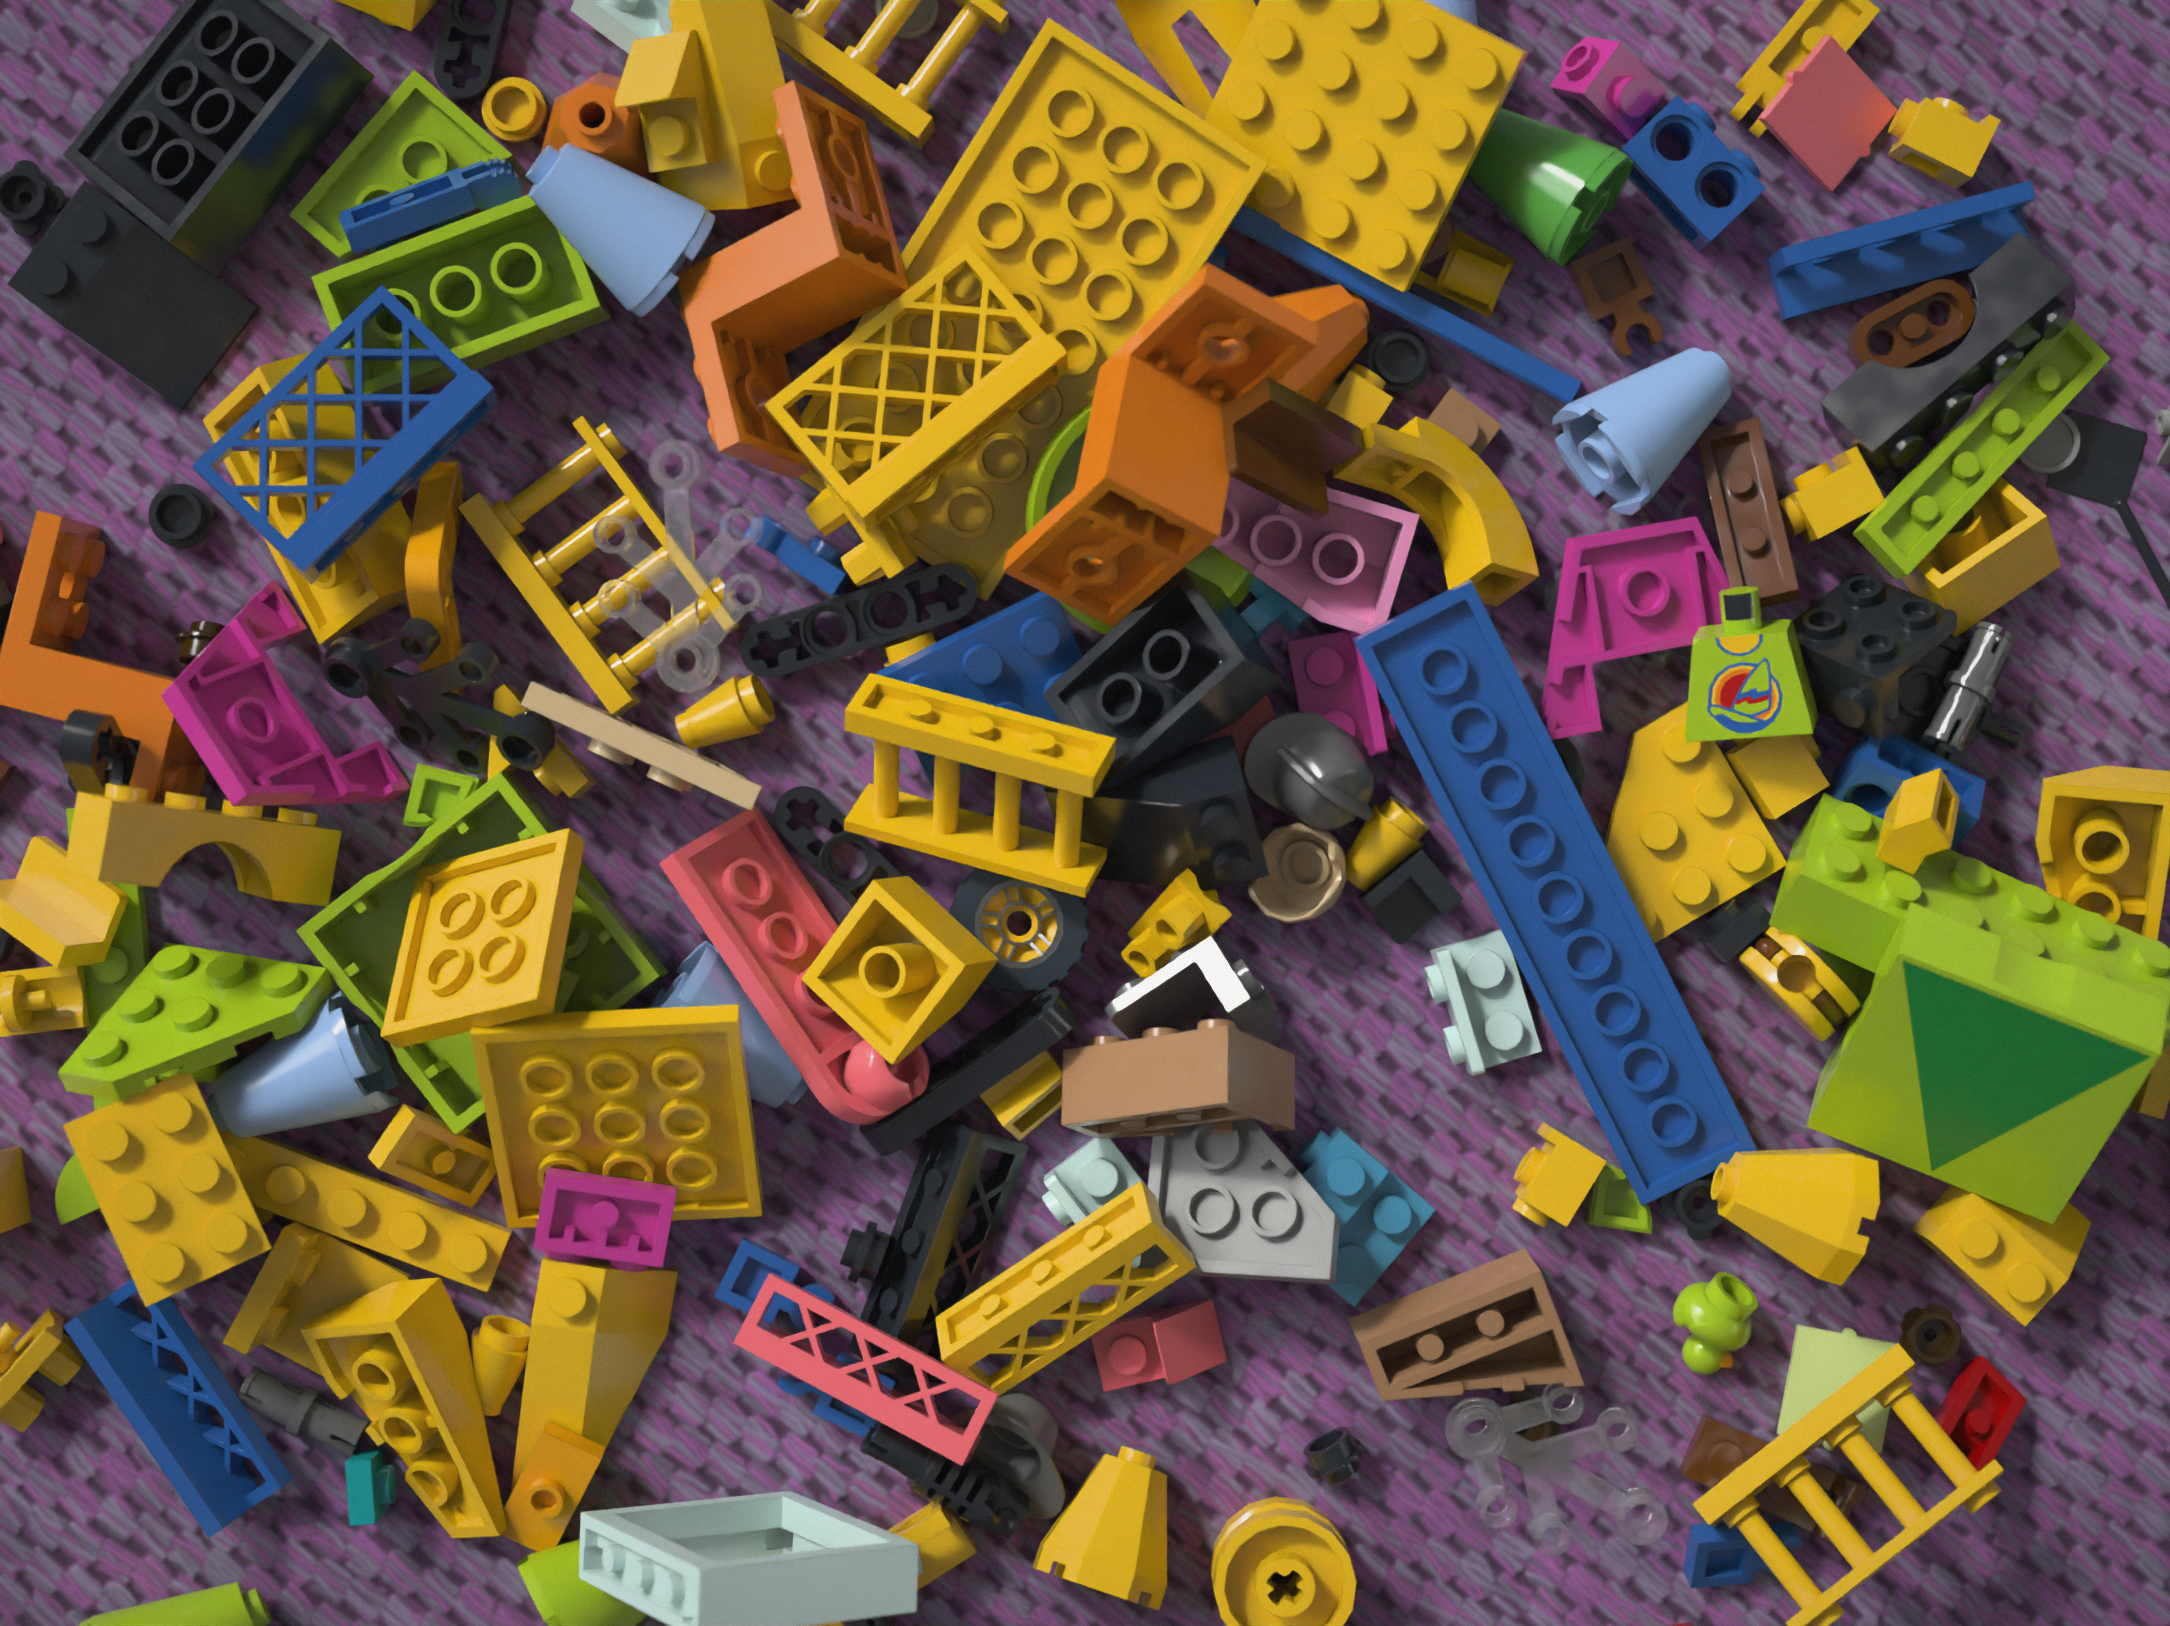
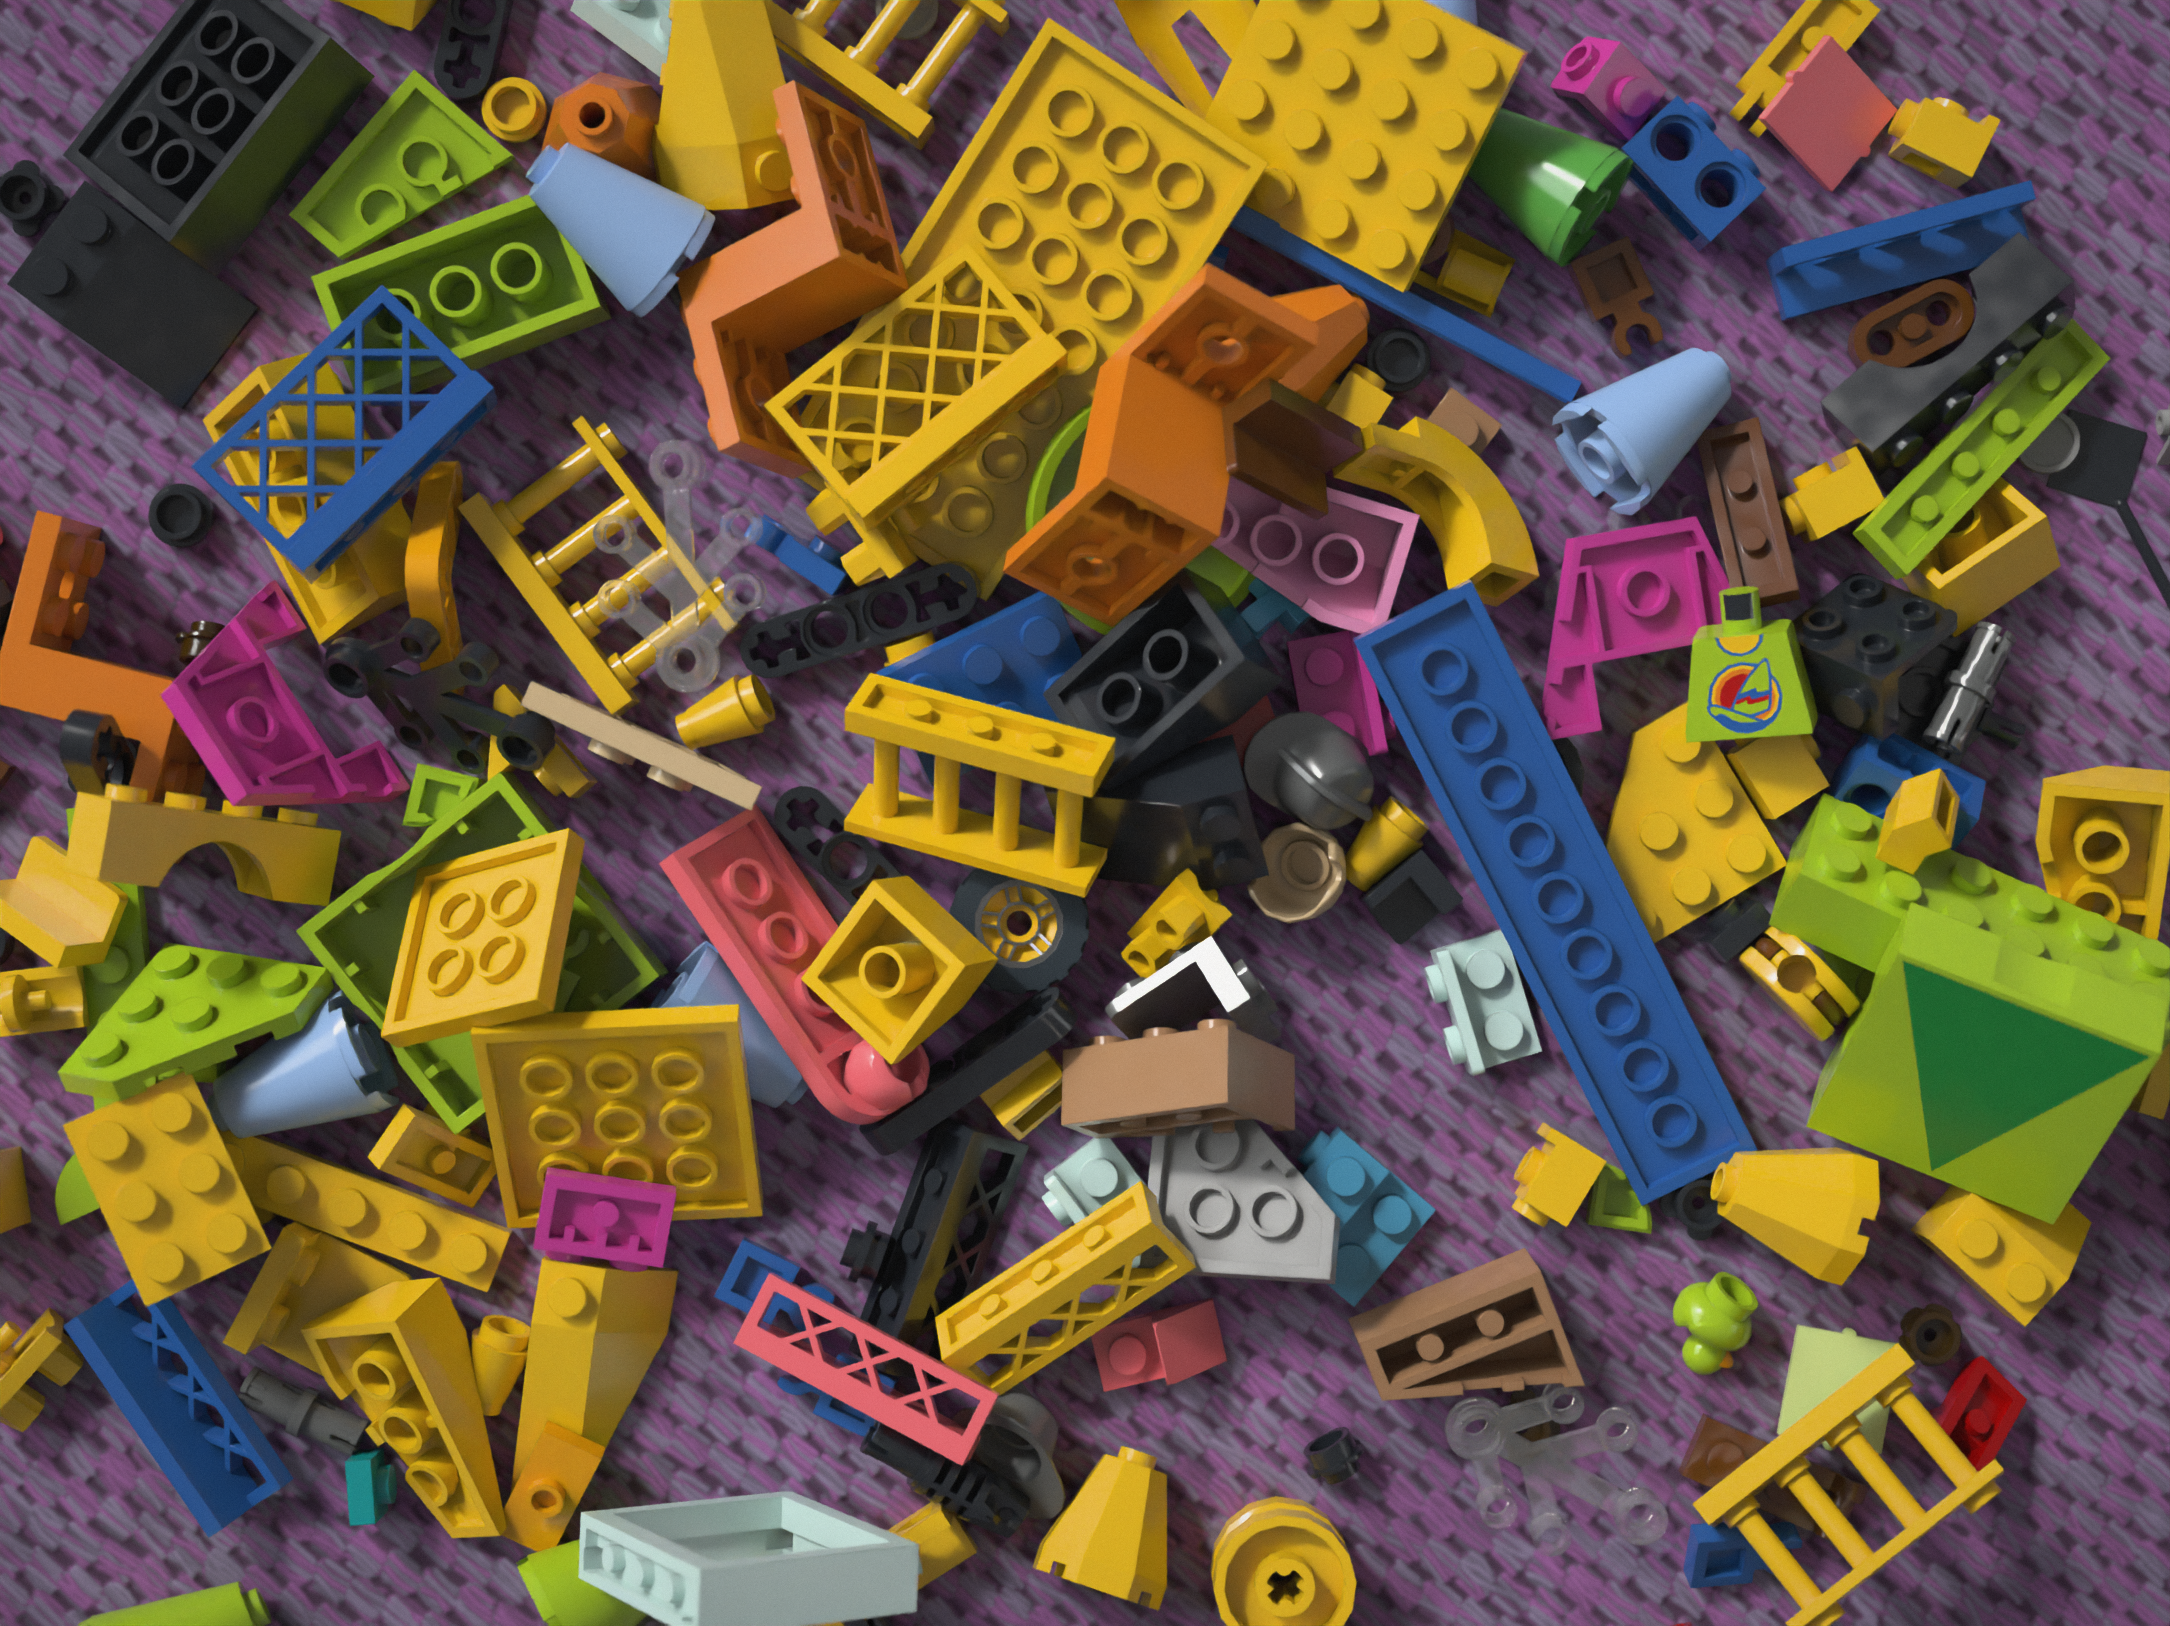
blue hinge [338,157,524,254] -> none
yellow slope [615,30,719,173] -> none

